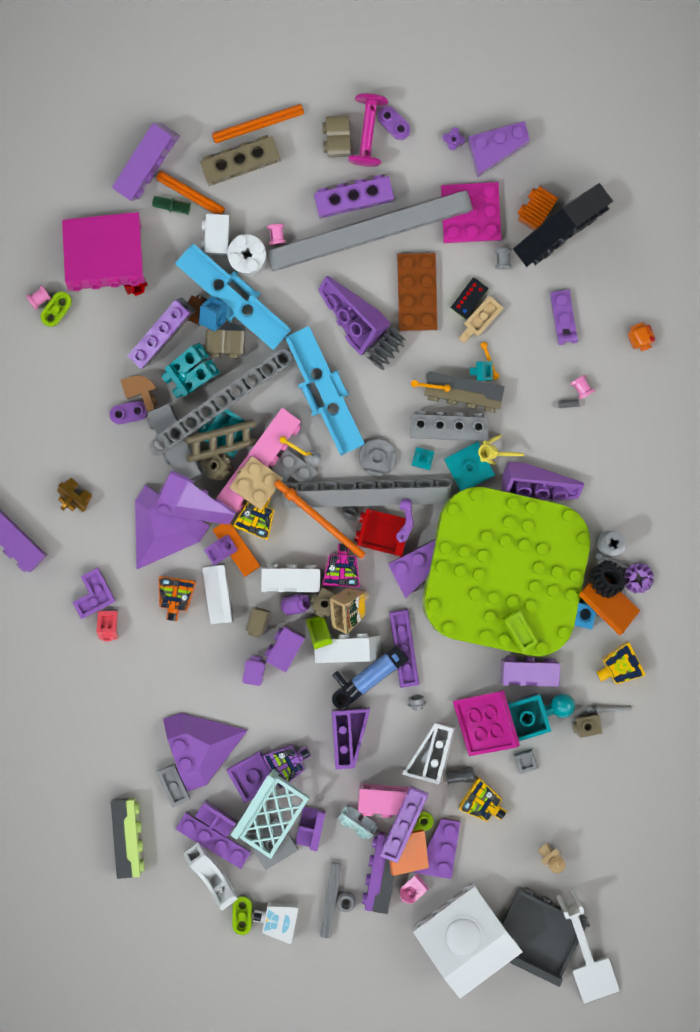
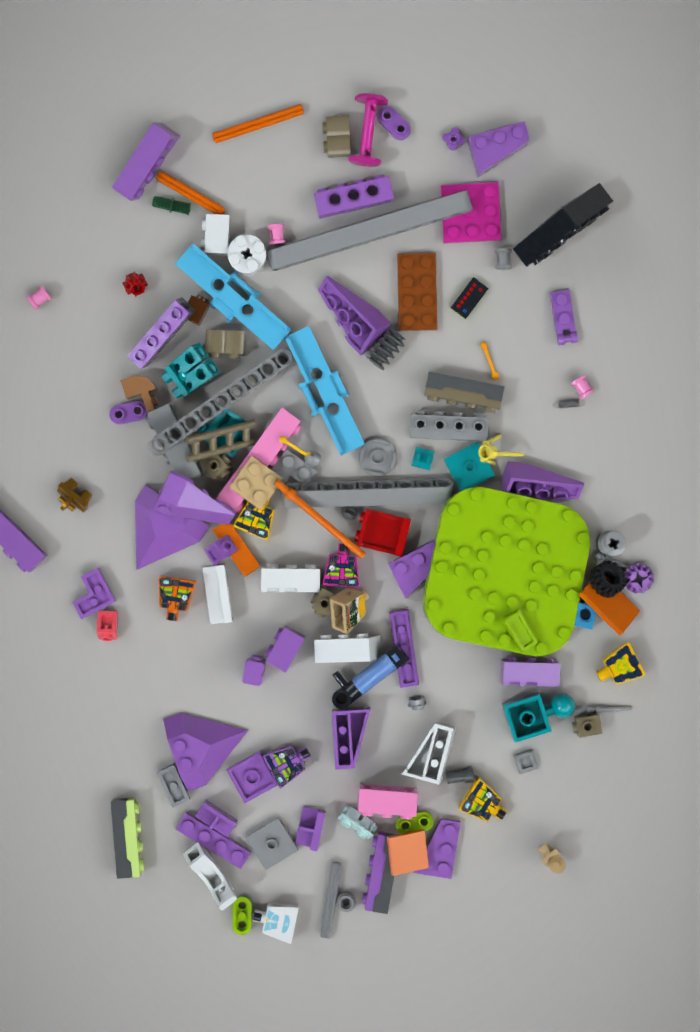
lime plate [41,292,72,327] -> none
dark pink panel [62,212,145,291] -> none
dark azure brick [199,296,227,332] -> none
dark tan brick [200,135,281,186] -> none
light aqua fence [231,769,310,859] -> none
dark tan brick [245,606,271,638] -> none
medium lavender brick [281,594,310,616] -> none
lime tile [306,616,333,650] -> none
medium lavender tile [380,785,428,863] -> none
medium lavender piece [396,499,414,542] -> none
bright pink plate [400,874,429,904] -> none
light orange hinge [411,380,451,392] -> none
white panel [413,883,522,998] -> none
dark pink plate [453,690,520,756] -> none
tan plate [458,295,504,344] -> none
teal tile [470,361,493,381] -> none
dark grey panel [501,887,590,987] -> none
orange brick [517,185,558,231] -> none
white piece [557,890,620,1003] -> none
orange head [628,322,656,352] -> none

